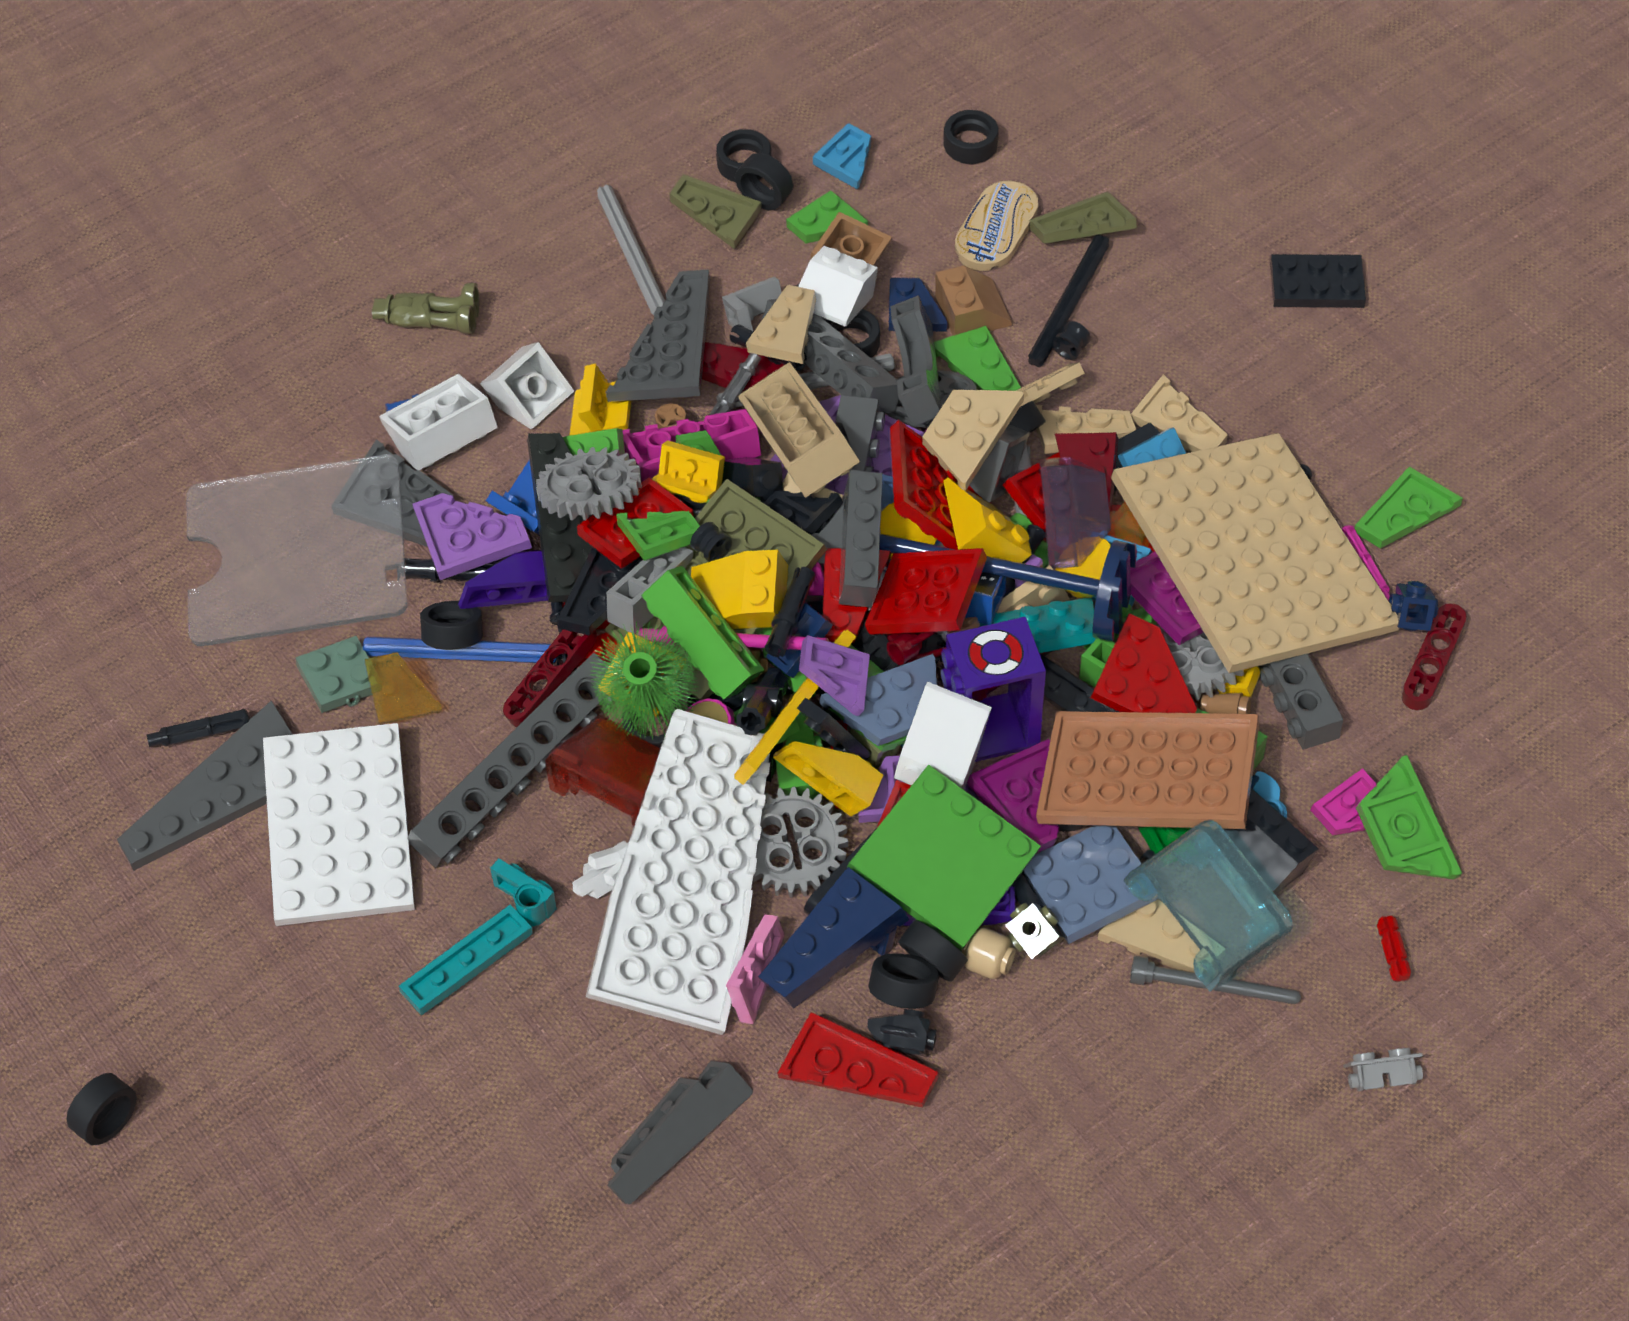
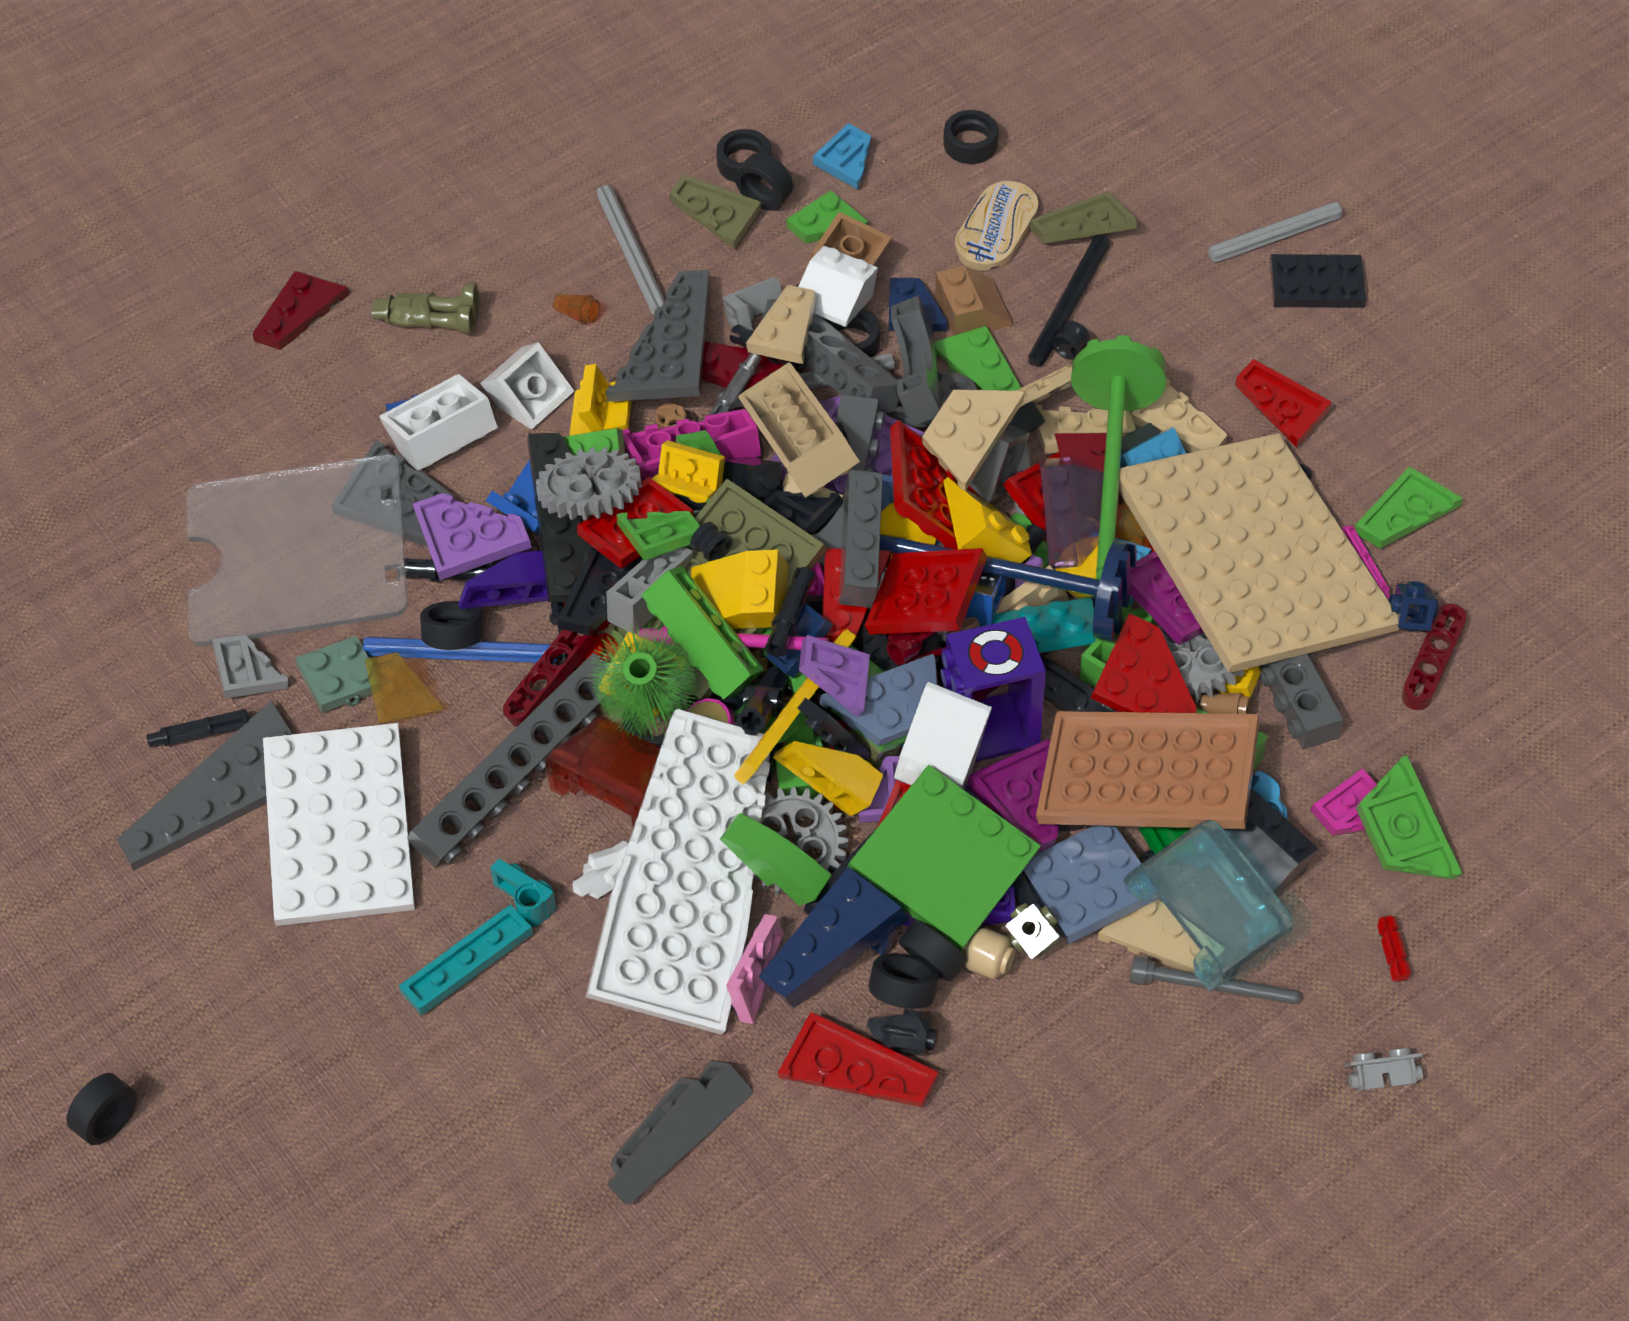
none -> light grey wing [212,634,288,698]
none -> dark red wing [252,271,349,350]
none -> clear orange cone [553,293,600,324]
none -> bright green slope [720,813,831,906]
none -> bright green piece [1071,335,1167,580]
none -> light grey axle [1208,201,1343,263]
none -> red wing [1235,359,1332,448]

